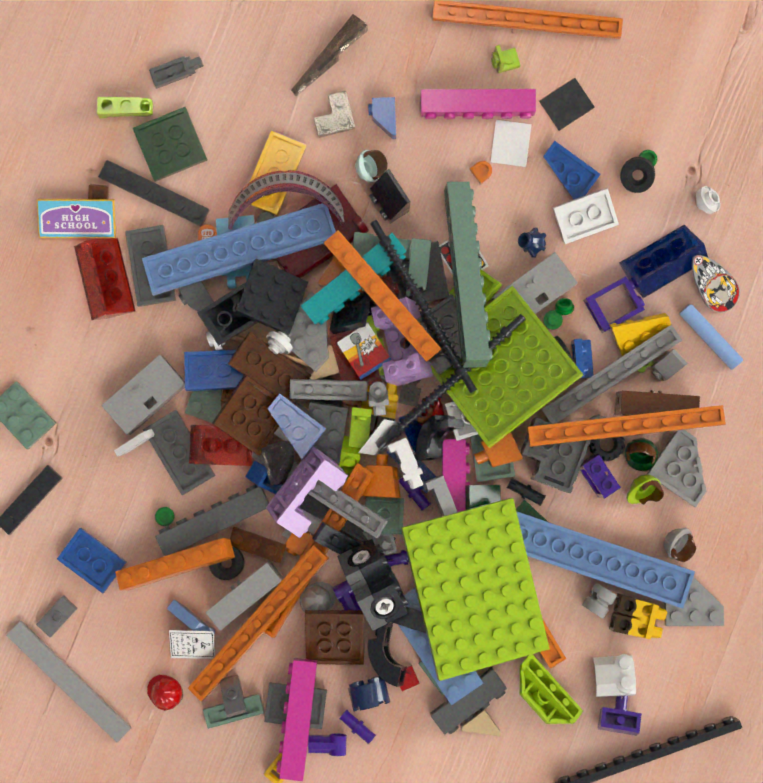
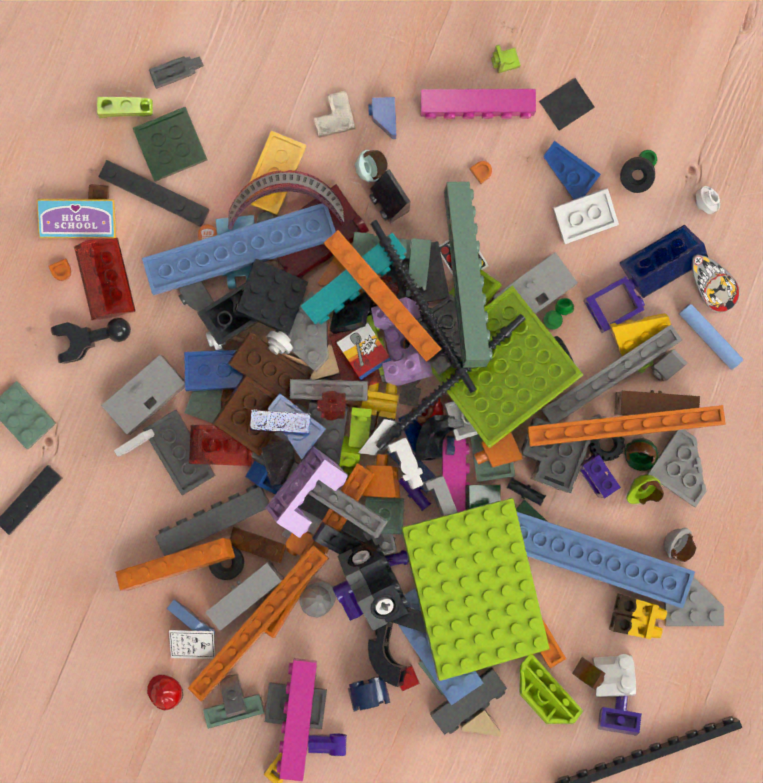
light grey tile [6,621,132,742] -> none
flat silver plate [36,596,78,637] -> none
blue plate [57,528,127,594] -> none
dark grey plate [125,225,176,307] -> none
green plate [155,507,175,526] -> none
clear smoke wedge [291,14,368,96] -> none
reddish brown plate [305,610,364,665] -> none
dark purple pin [339,710,376,744] -> none
light grey hips [368,381,389,416] -> none
orange plate [432,0,623,39] -> none
white sticker [490,120,532,167] -> none
dark blue rock [518,227,546,258] -> none
blue bracket [571,339,594,379] -> none
light grey wheel [582,583,617,619] -> none
none -> orange tile [48,258,72,281]
none -> black piece [51,318,131,364]
none -> clear blue plate [250,410,311,434]
none -> clear red brick [317,391,346,421]
none -> dark blue tile [446,435,455,455]
none -> reddish brown slope [572,657,606,690]

